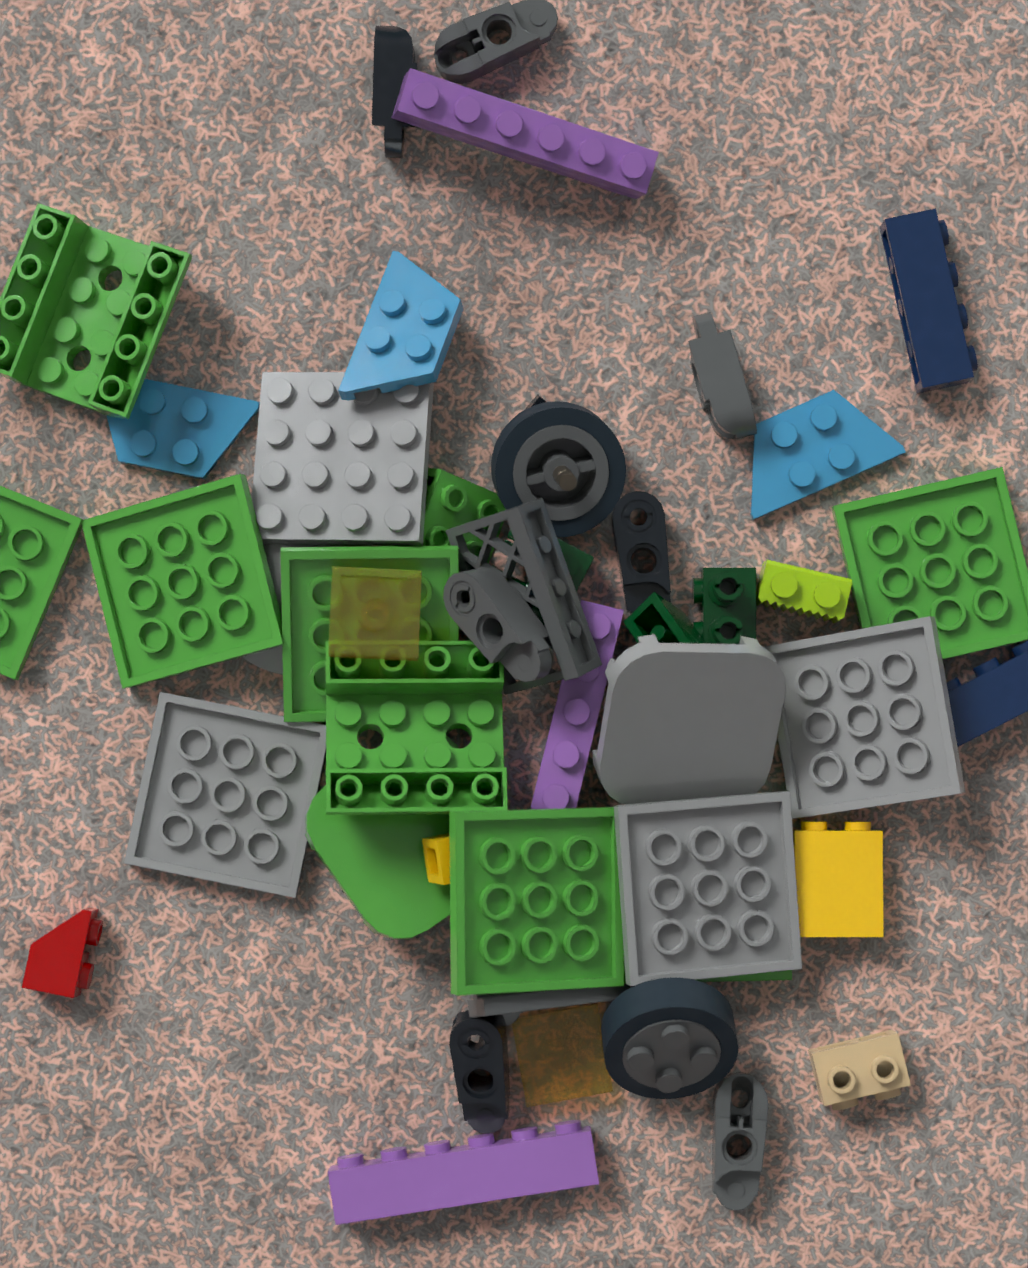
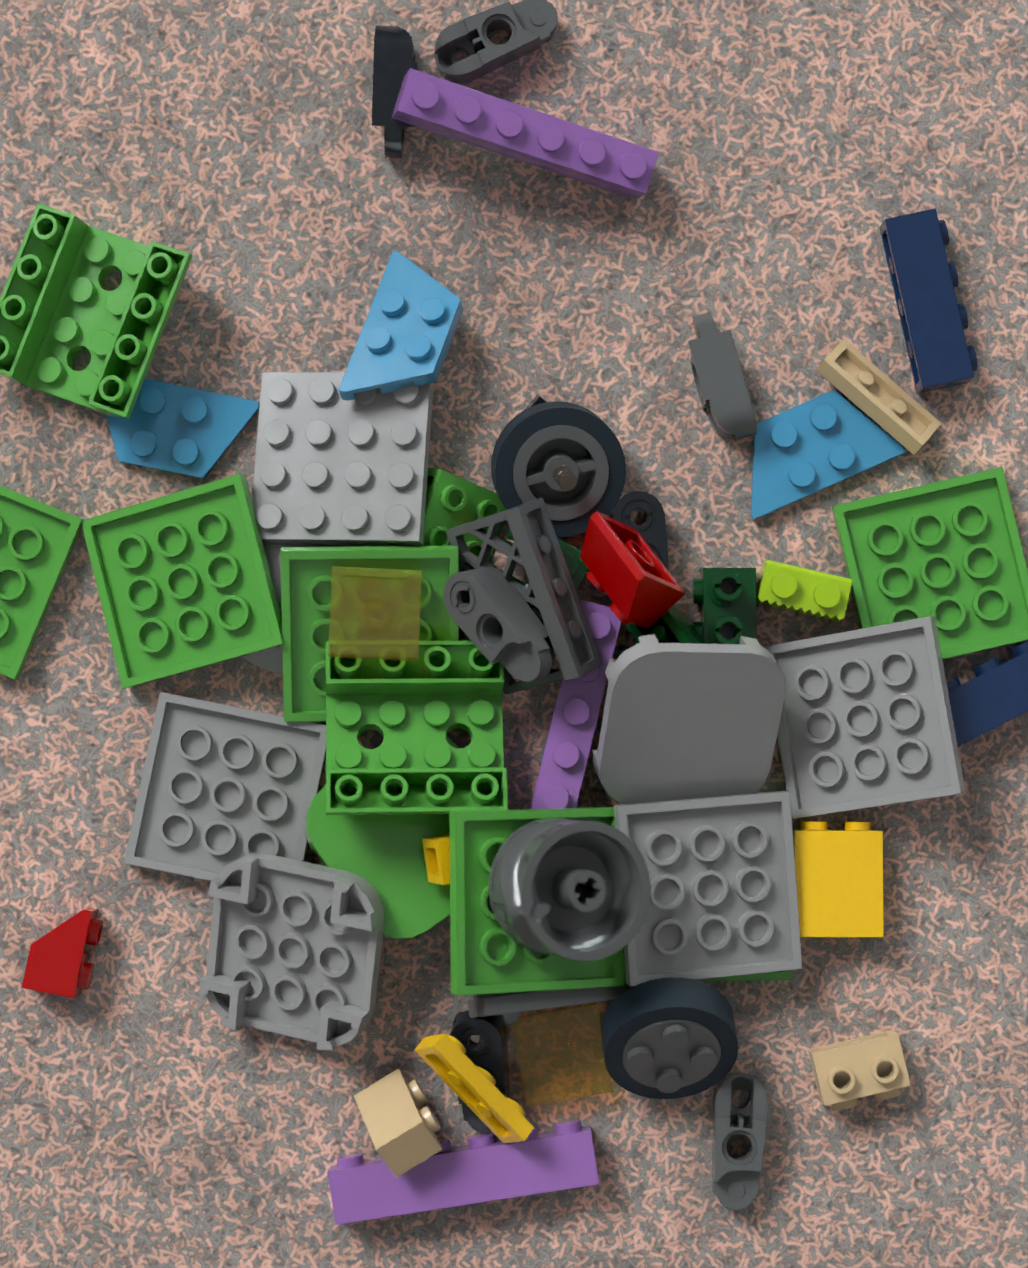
none -> light grey tile [199,853,385,1050]
none -> tan brick [354,1068,442,1178]
none -> yellow plate [414,1033,534,1143]
none -> dark grey piece [488,818,651,961]
none -> red slope [580,511,686,629]
none -> tan plate [816,339,942,455]

